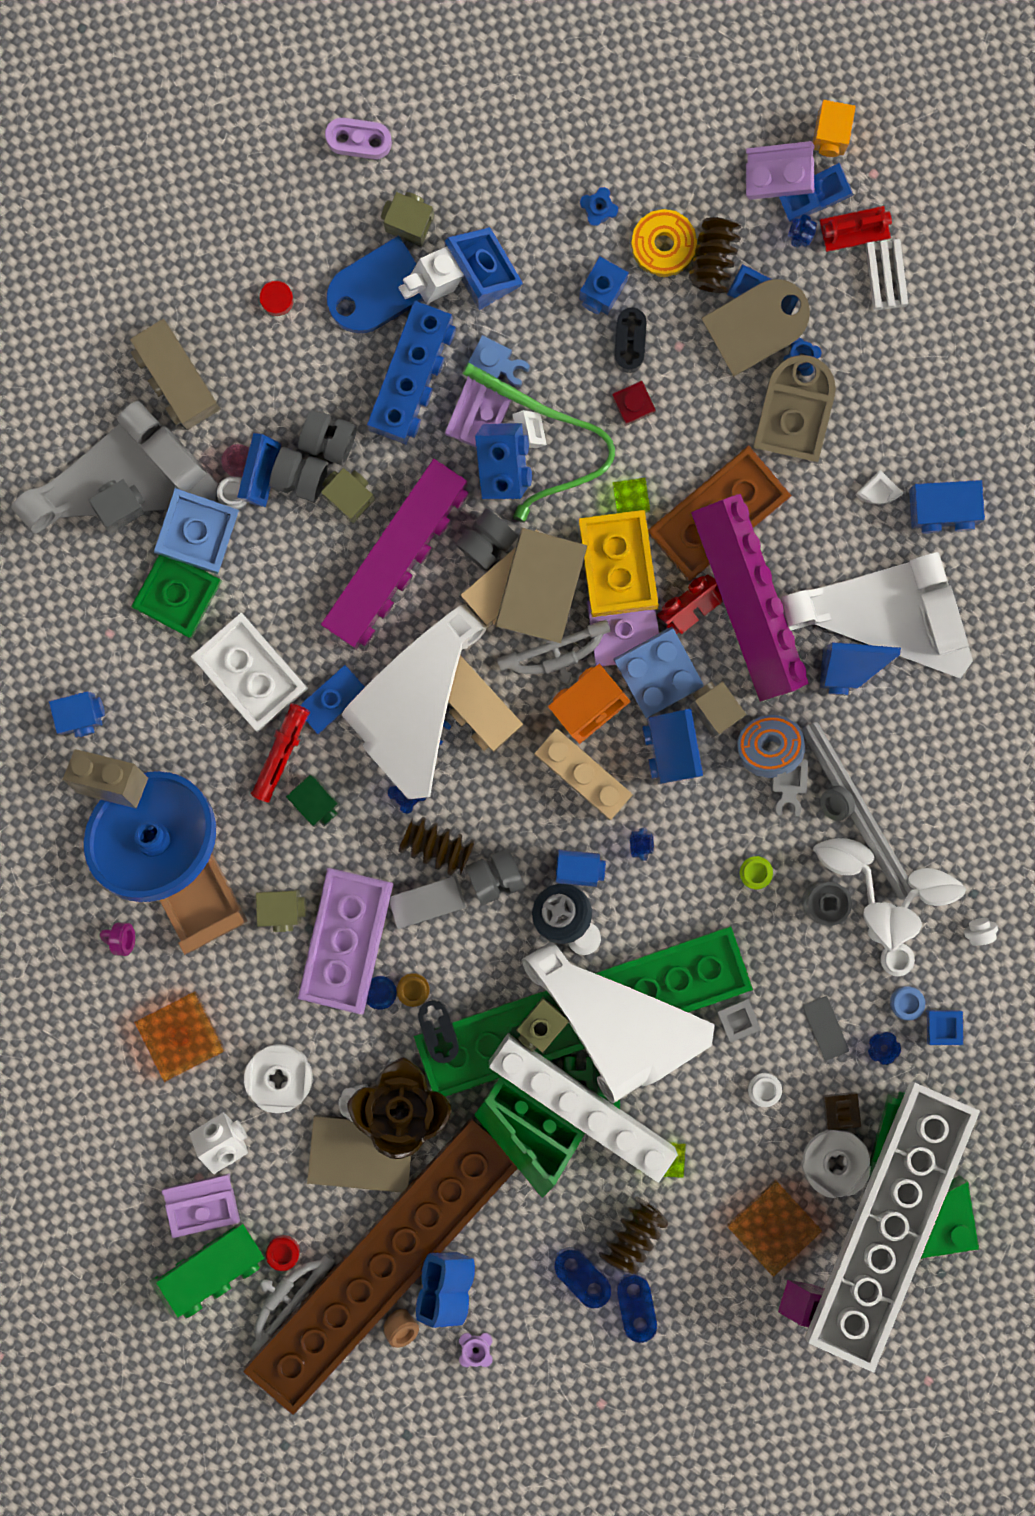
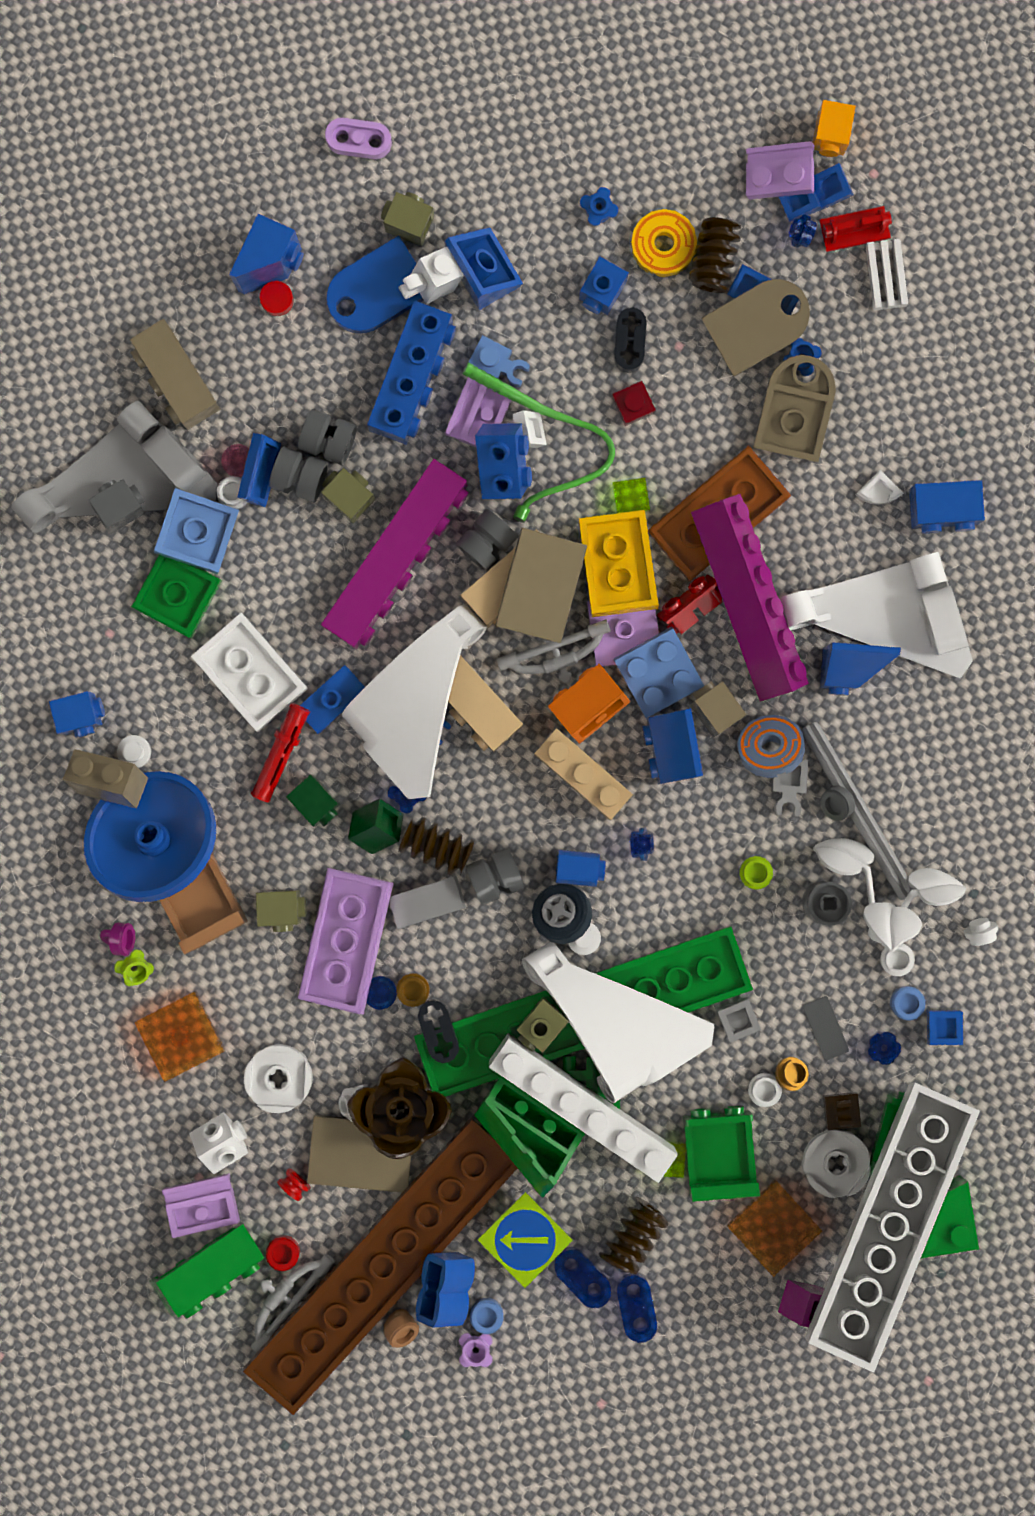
none -> lime plate [114,949,154,986]
none -> white plate [117,735,151,768]
none -> blue slope [229,214,303,295]
none -> red bush [277,1168,311,1201]
none -> dark green panel [348,798,404,854]
none -> medium blue tile [470,1298,503,1334]
none -> piece [478,1192,573,1288]
none -> green panel [683,1105,760,1202]
none -> pearl gold plate [775,1057,809,1091]

